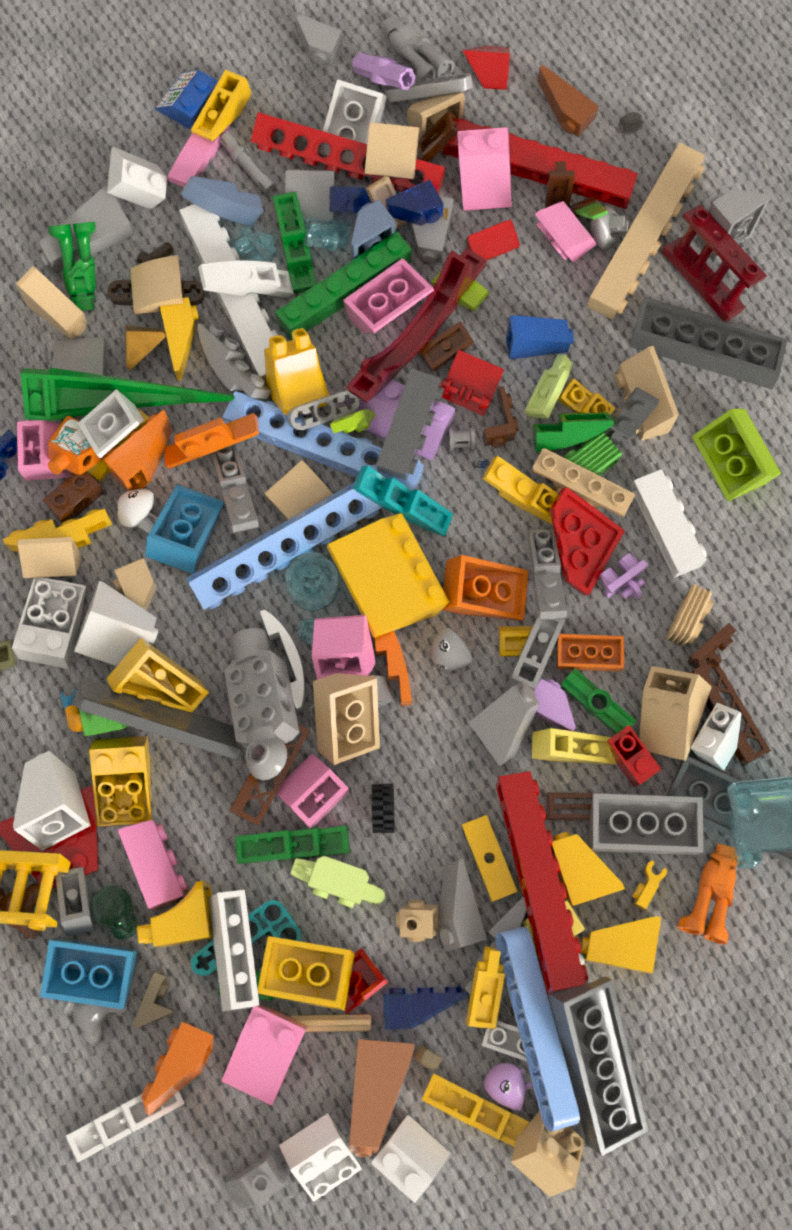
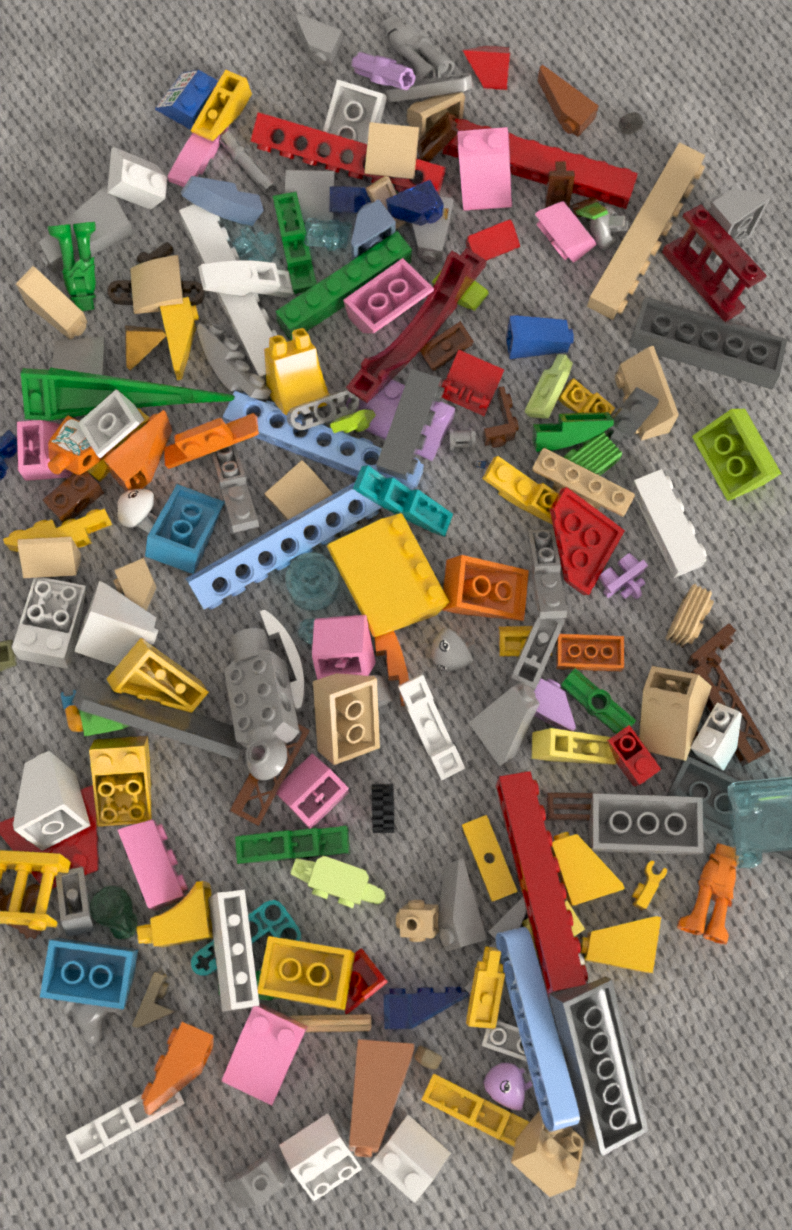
none -> white slope [398,674,465,780]

